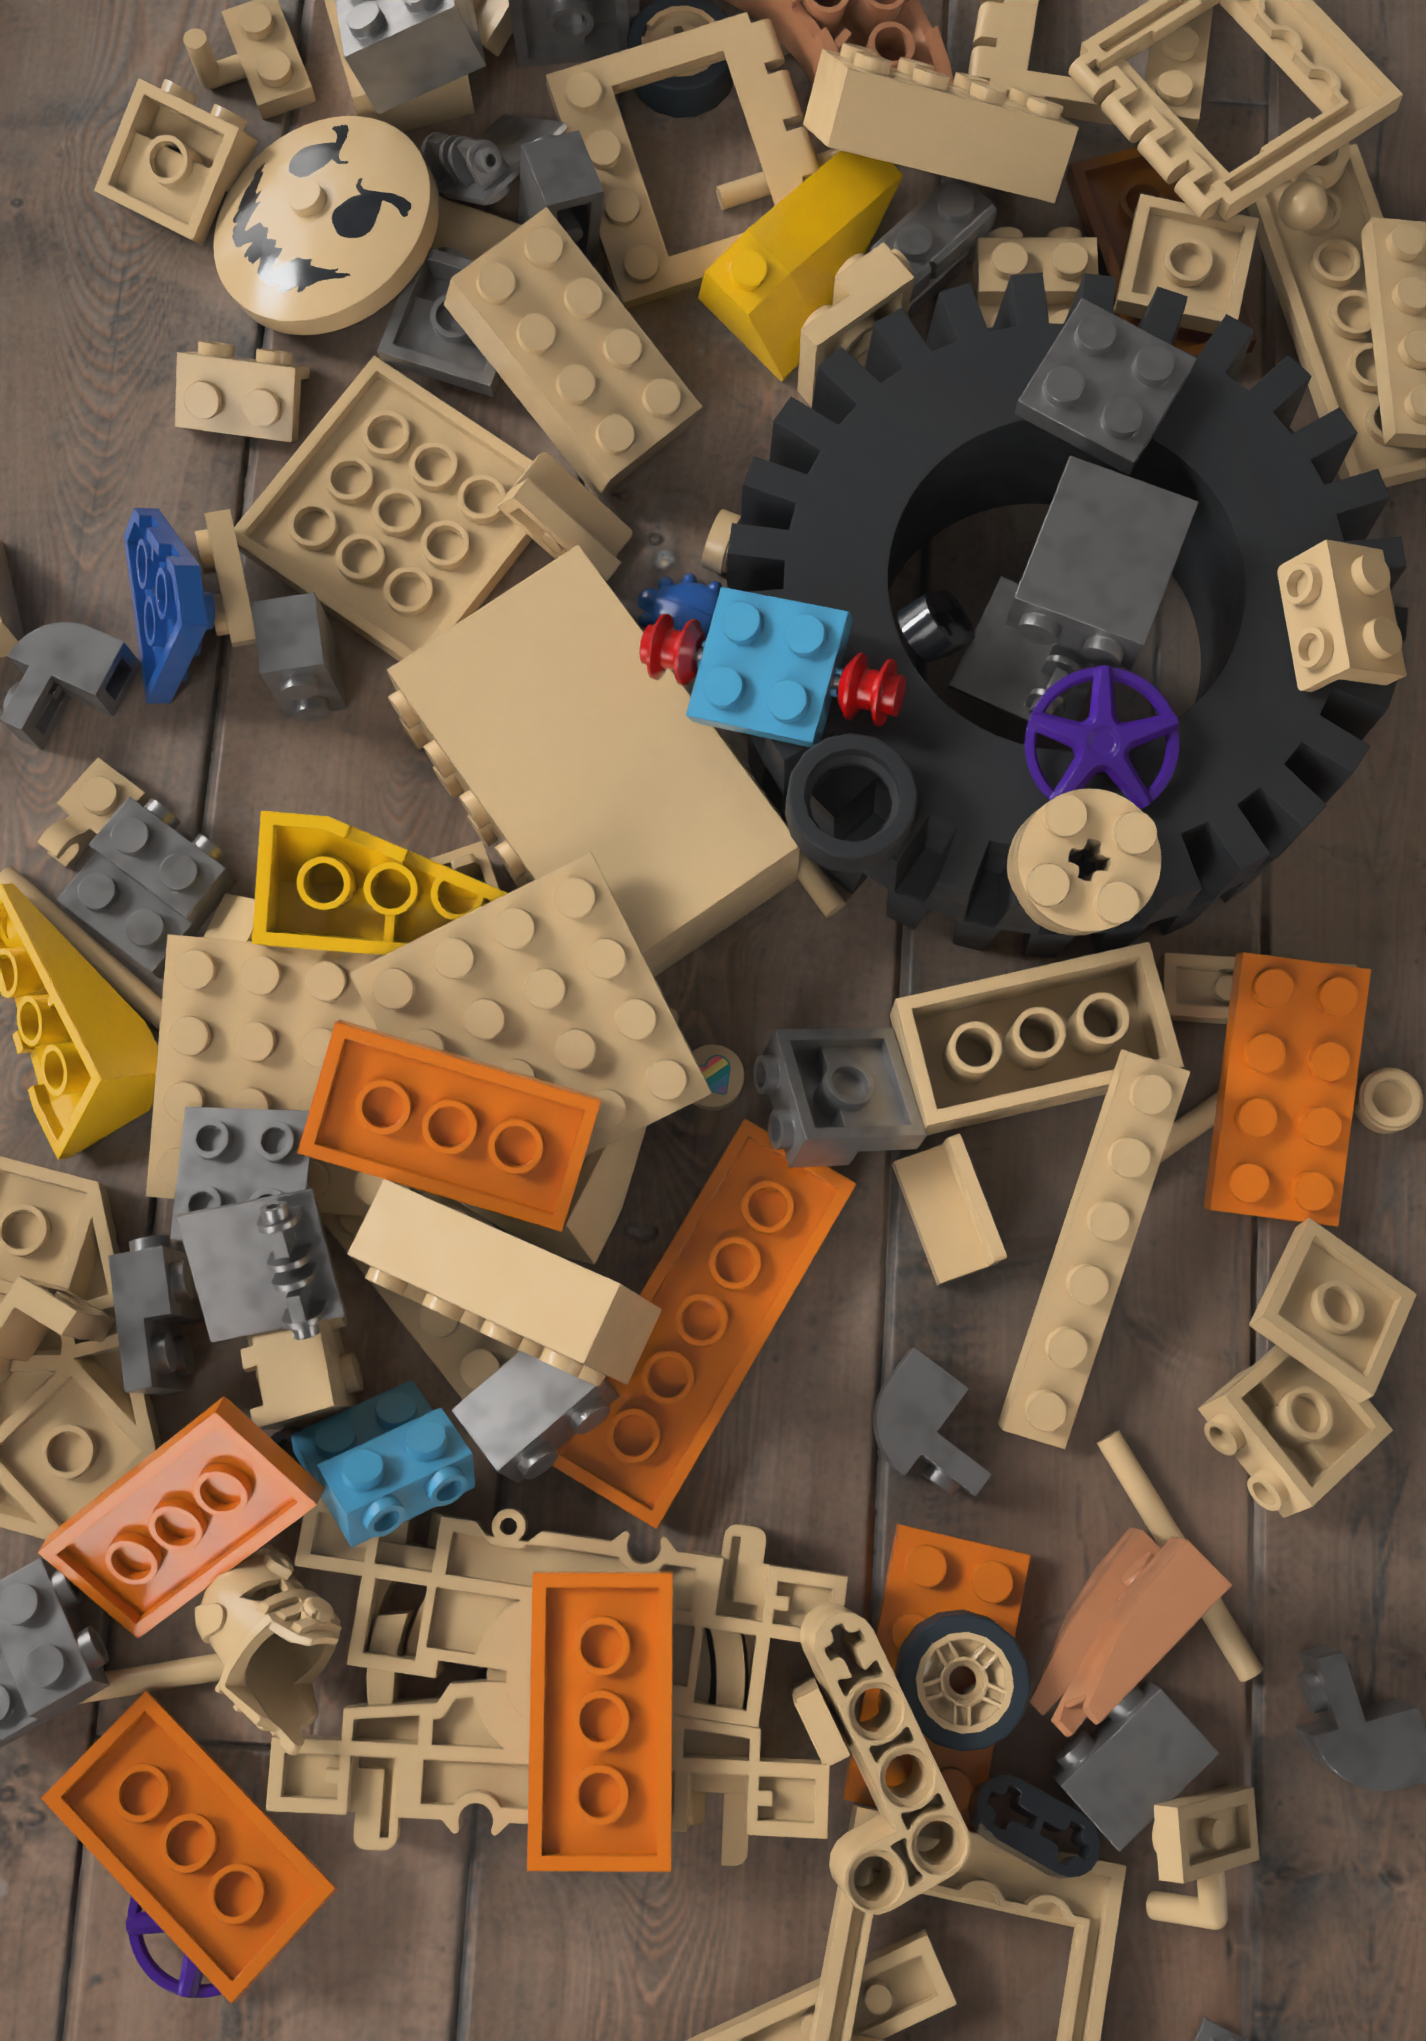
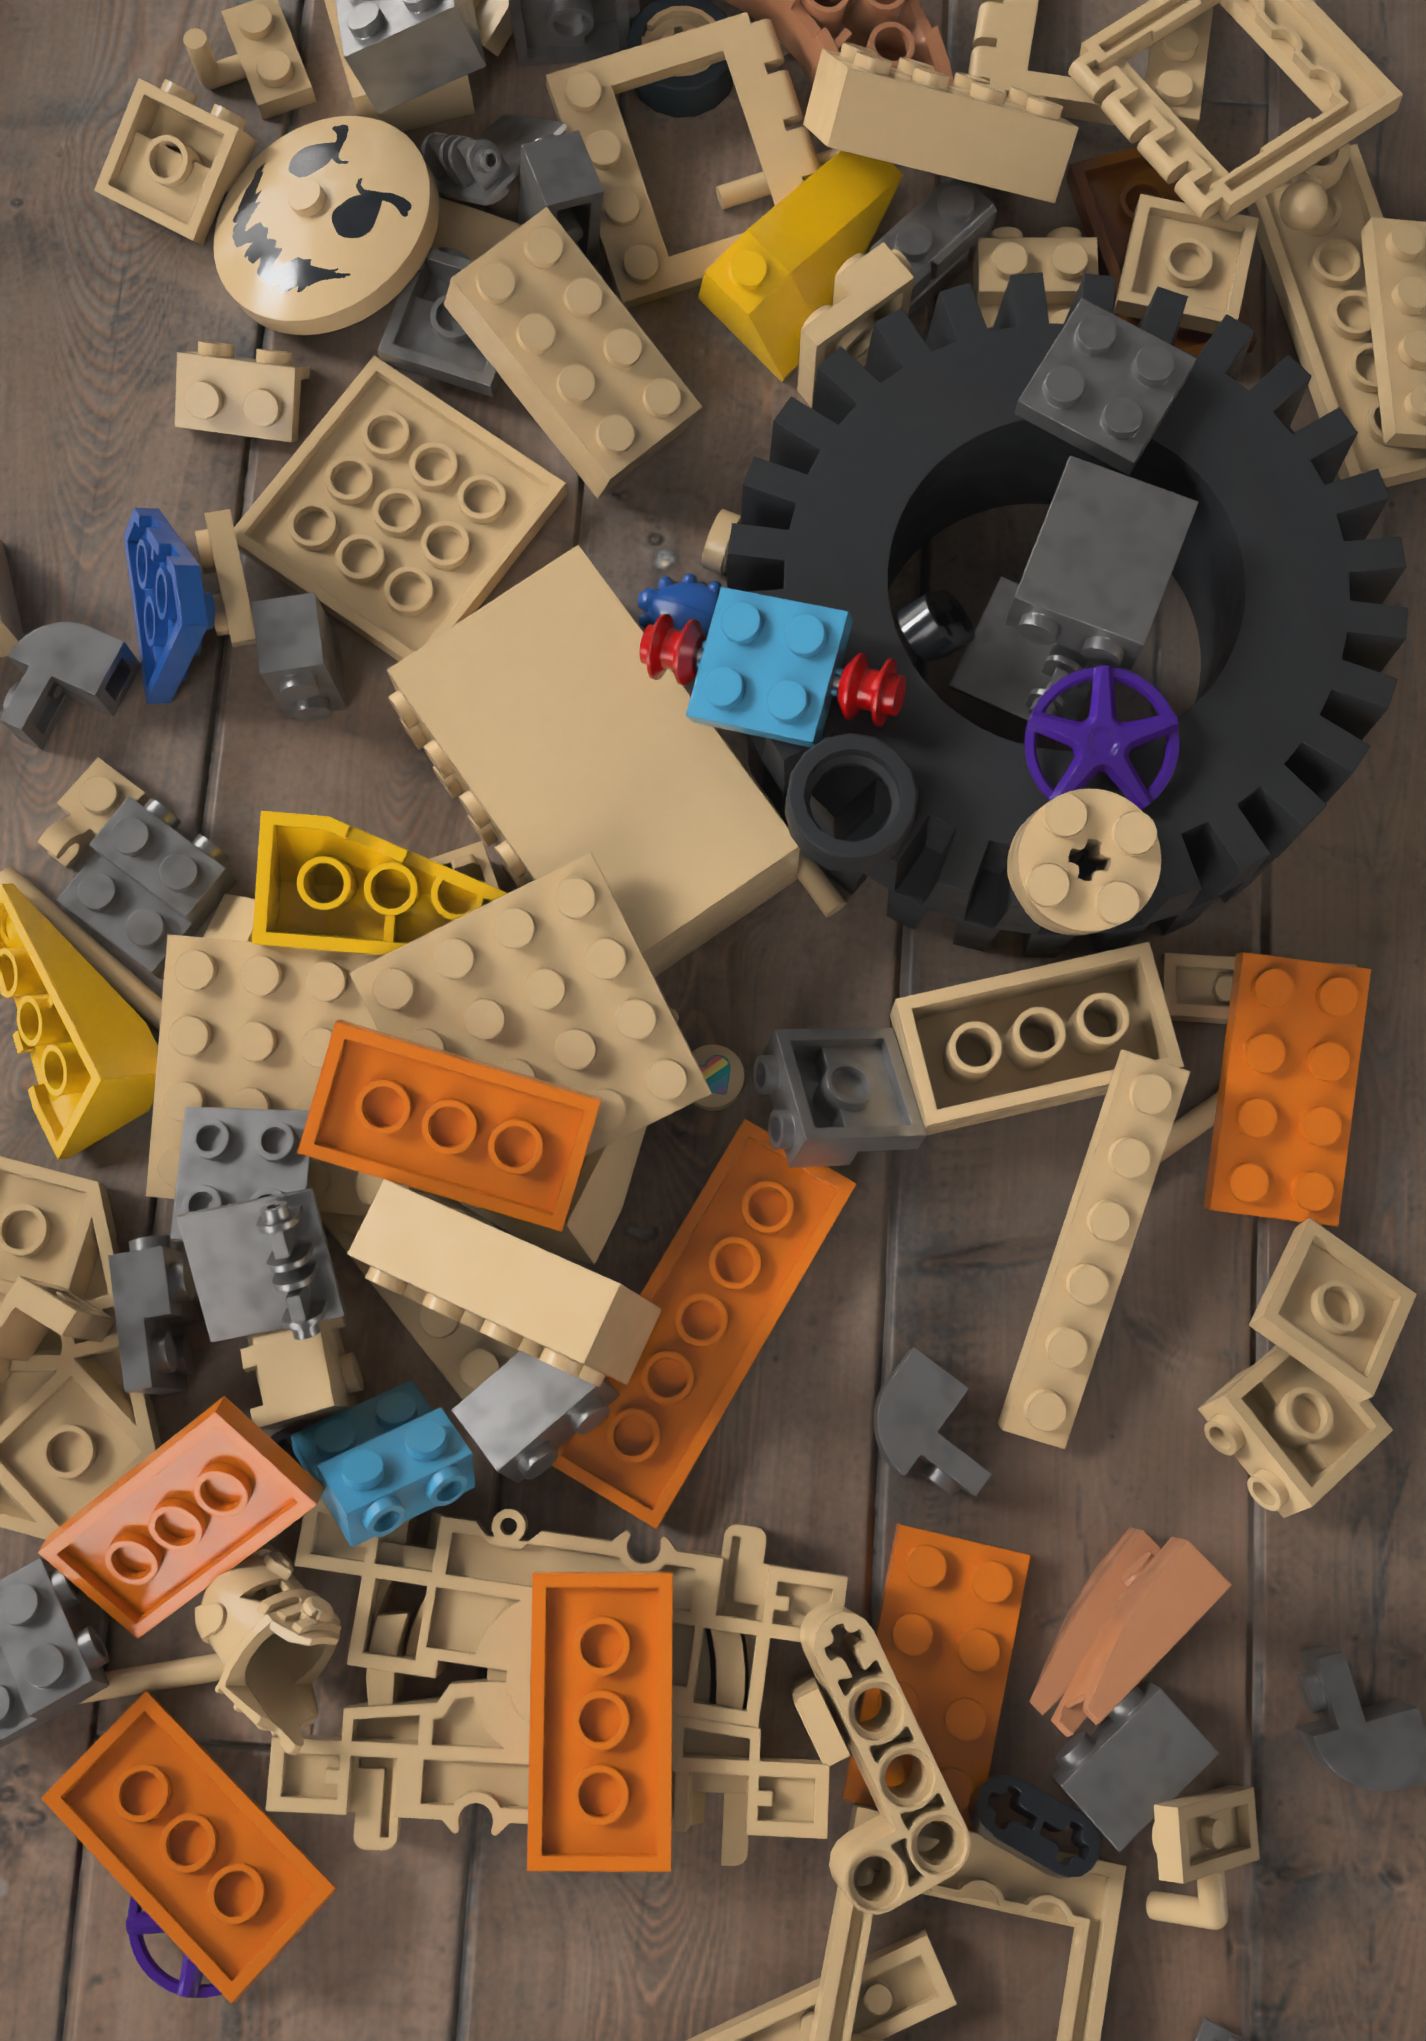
tan panel [497,452,633,582] -> none
tan panel [892,1133,1007,1286] -> none
wheel [894,1610,1031,1752] -> none
tan bar [1097,1430,1264,1682] -> none
tan bracket [1277,539,1407,692] -> none
tan tile [1353,1067,1424,1134] -> none

